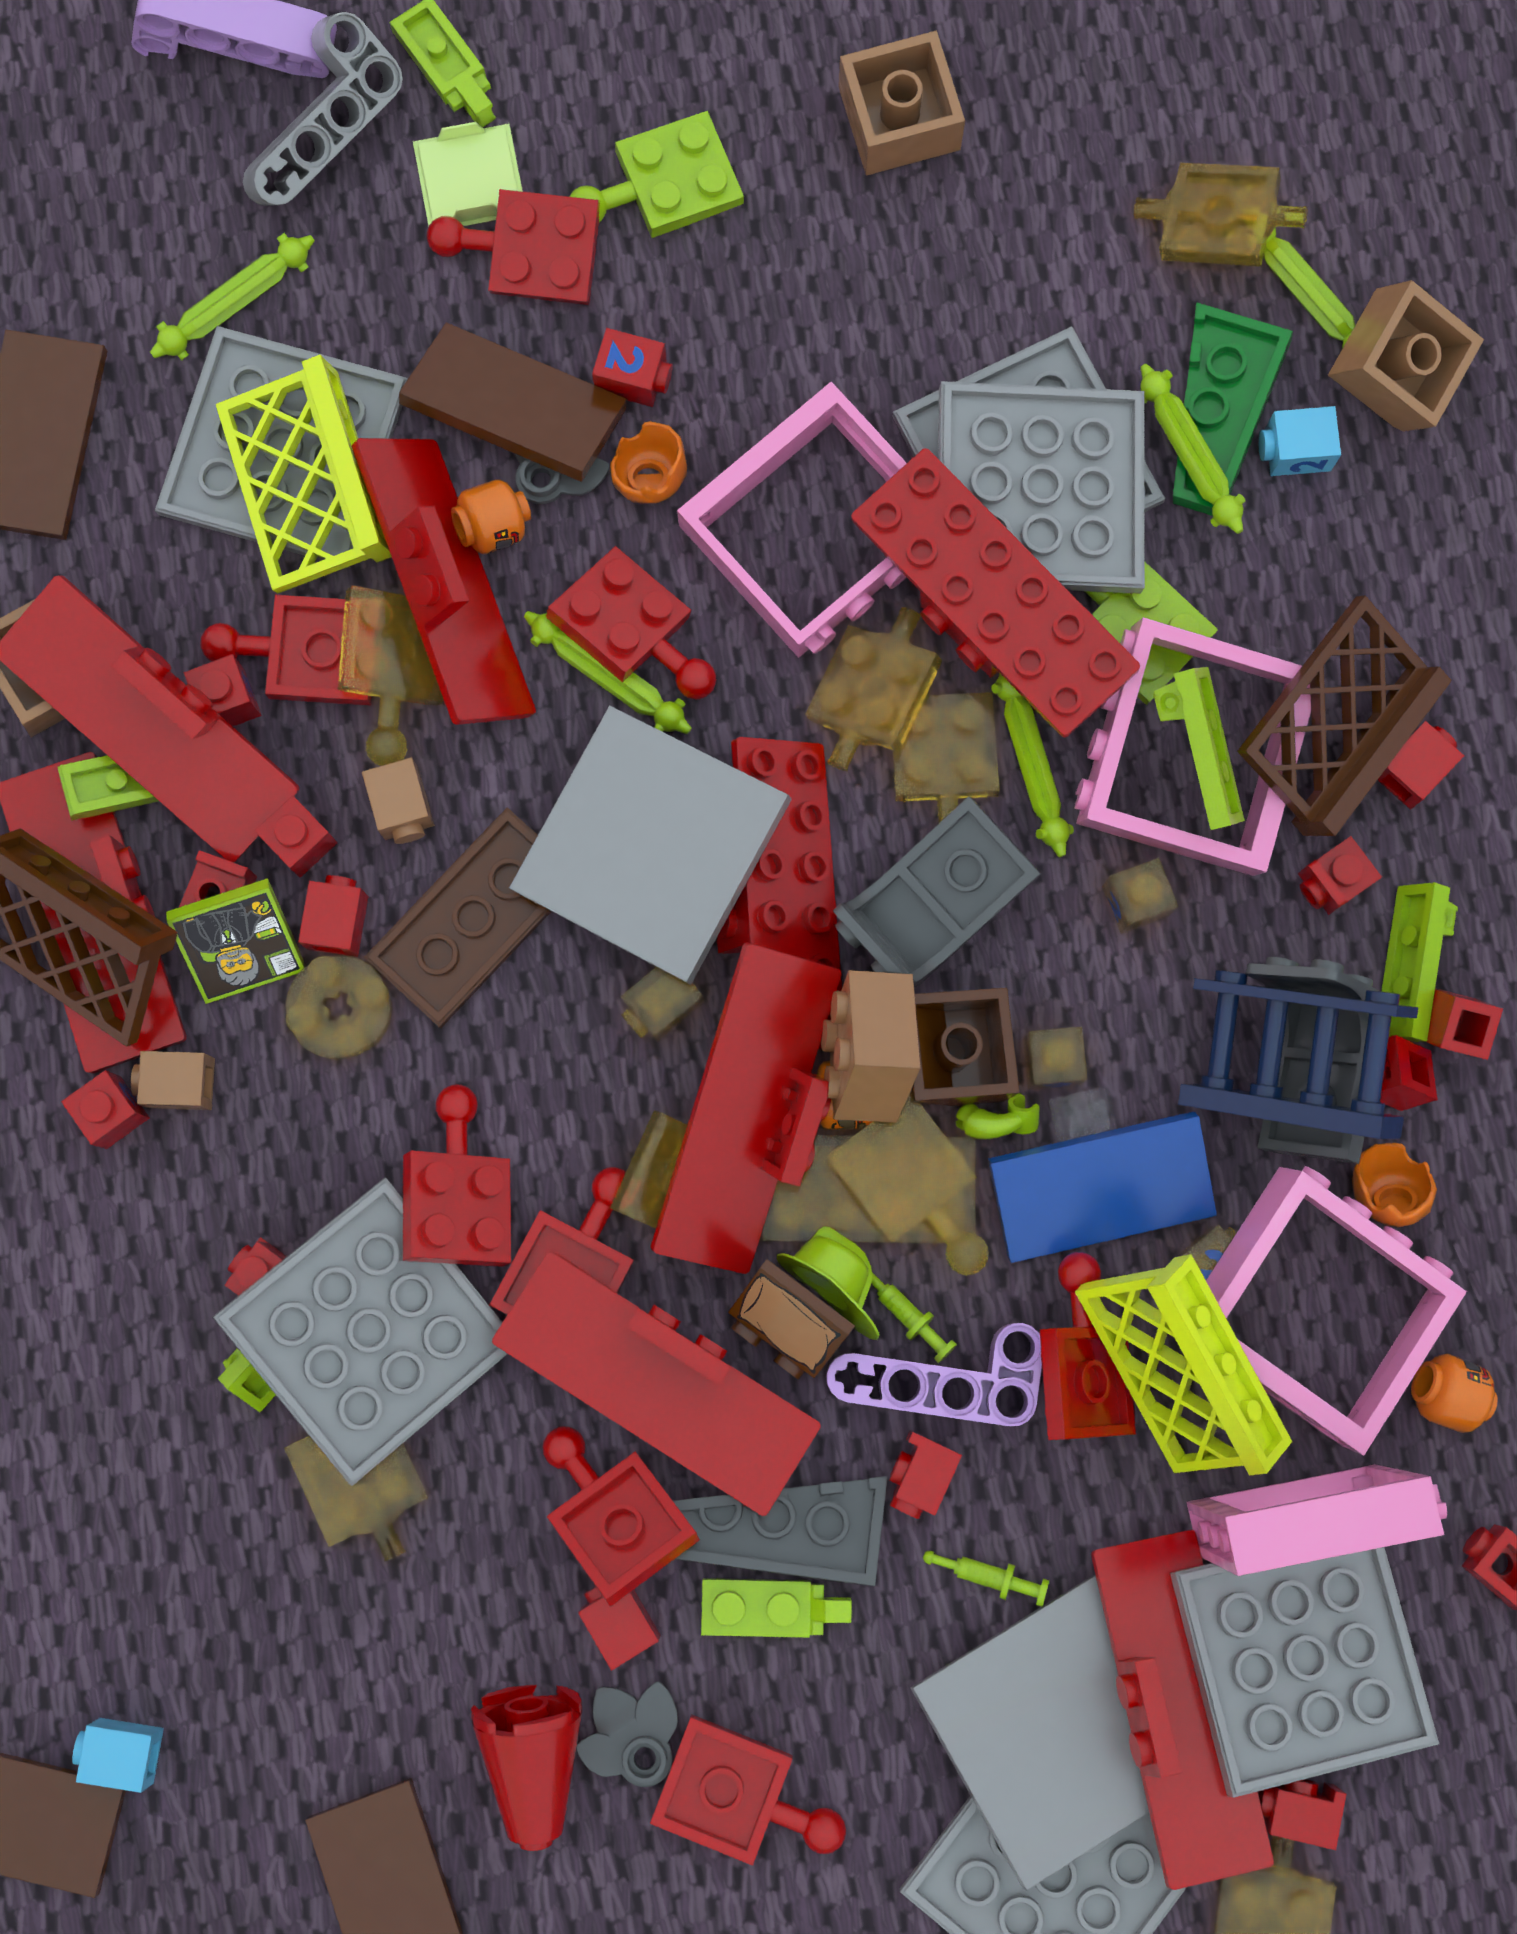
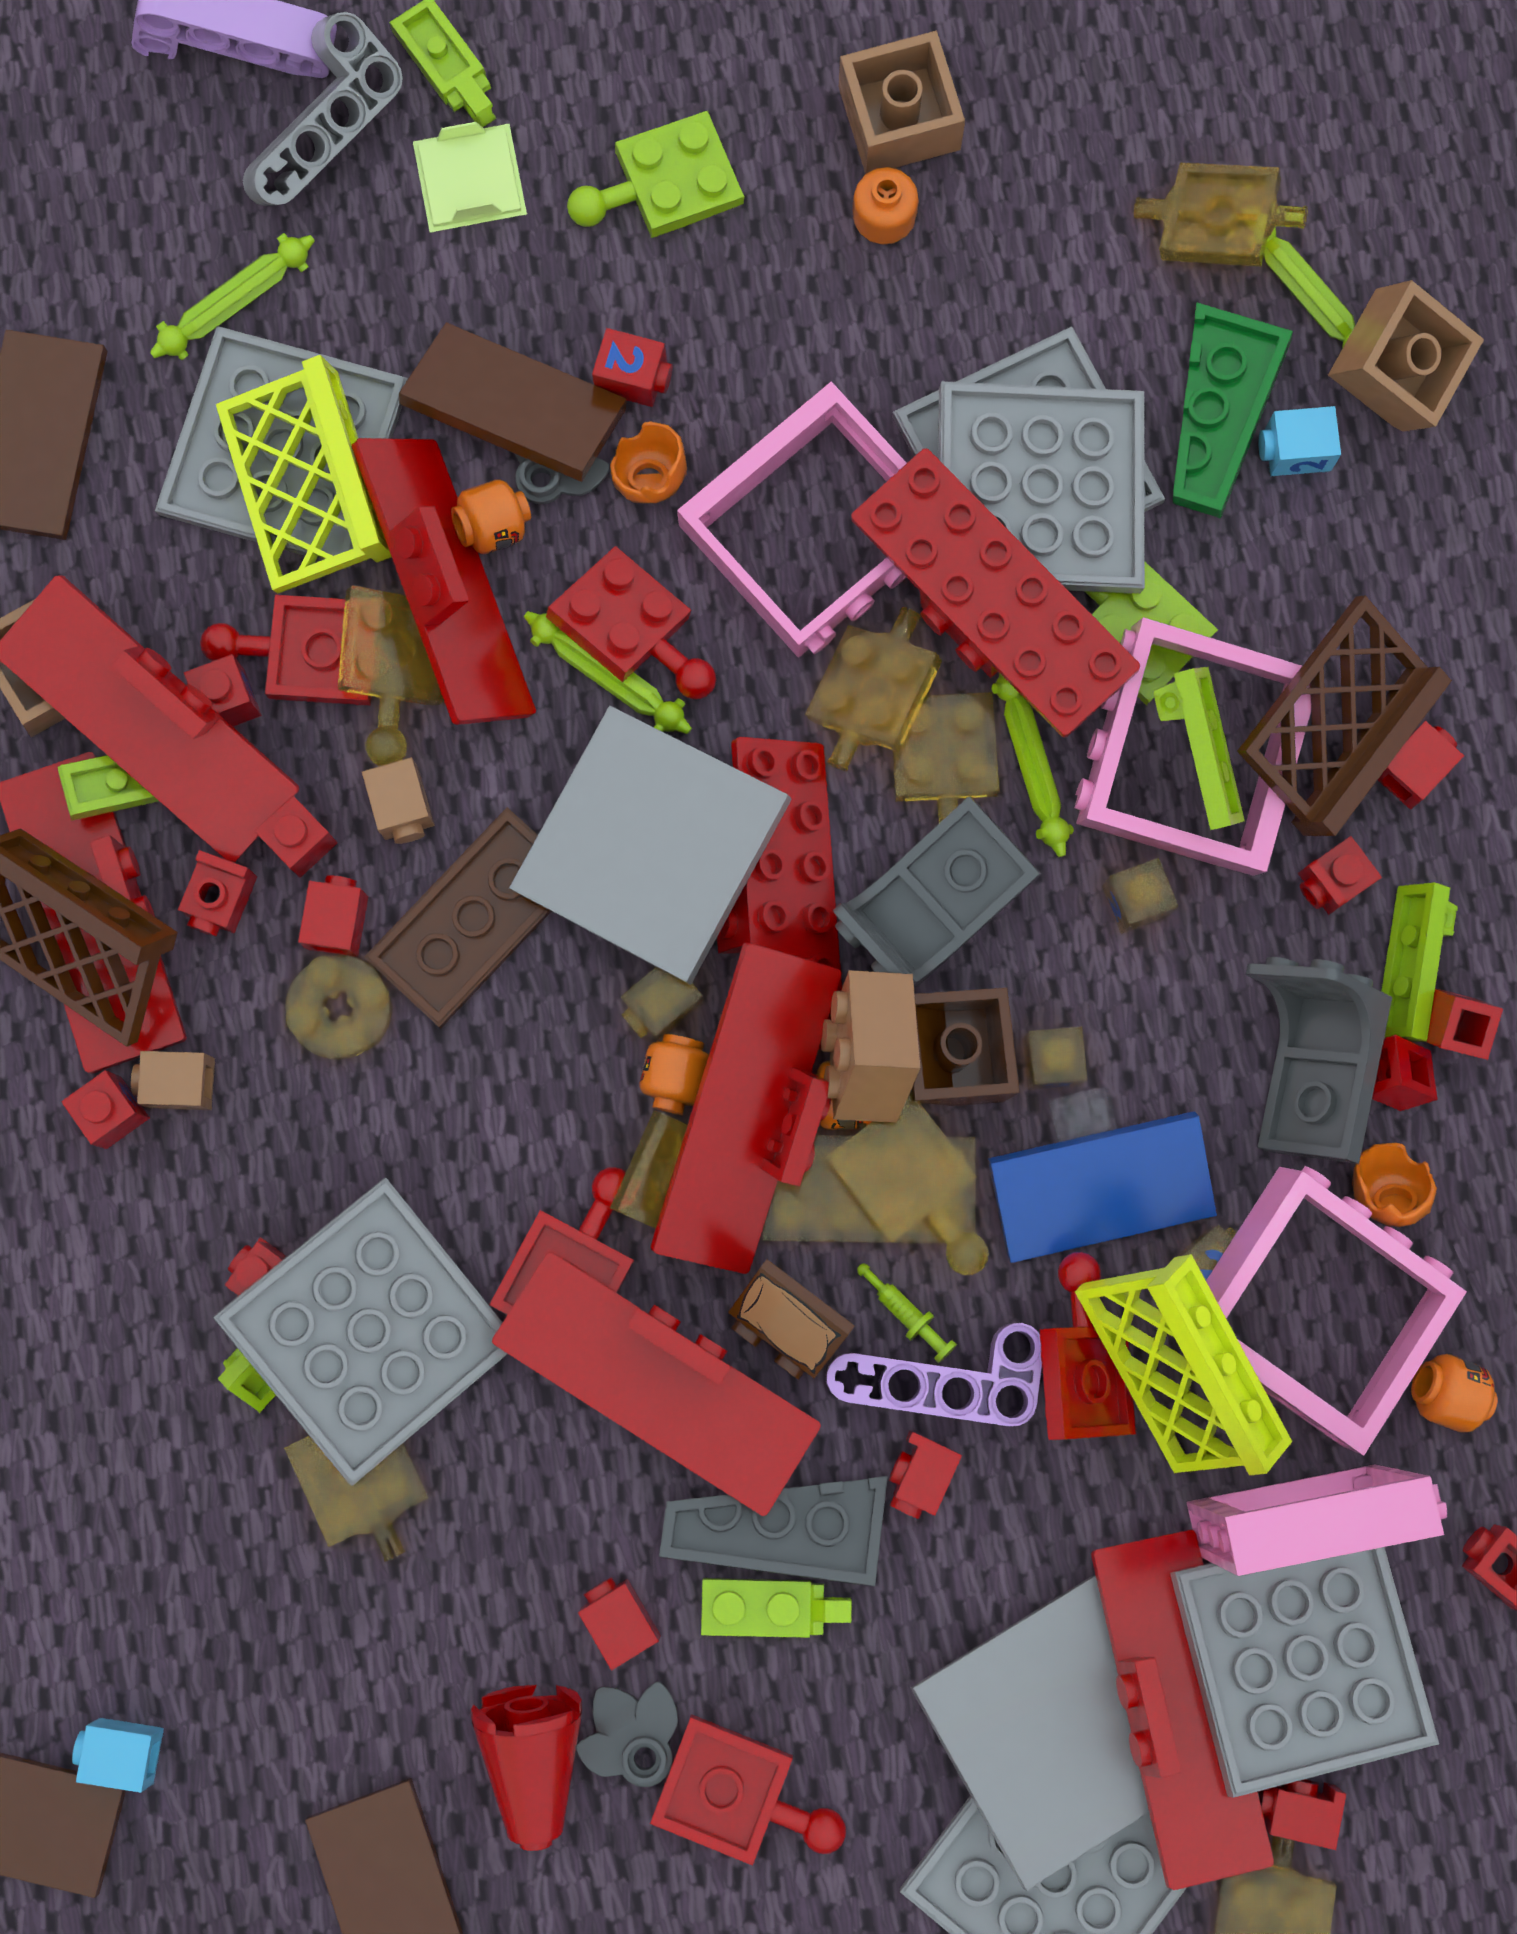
tile [166,878,305,1004] -> none
red plate [403,1084,511,1267] -> none
red plate [427,189,600,305] -> none
red plate [543,1426,700,1607] -> none
lime piece [777,1226,879,1340] -> none
lime piece [923,1551,1050,1607] -> none
lime arm [956,1093,1040,1139] -> none
lime wheel [1140,364,1246,534] -> none
dark blue fence [1178,970,1418,1139] -> none
none -> orange head [639,1034,709,1115]
none -> orange head [852,167,919,245]

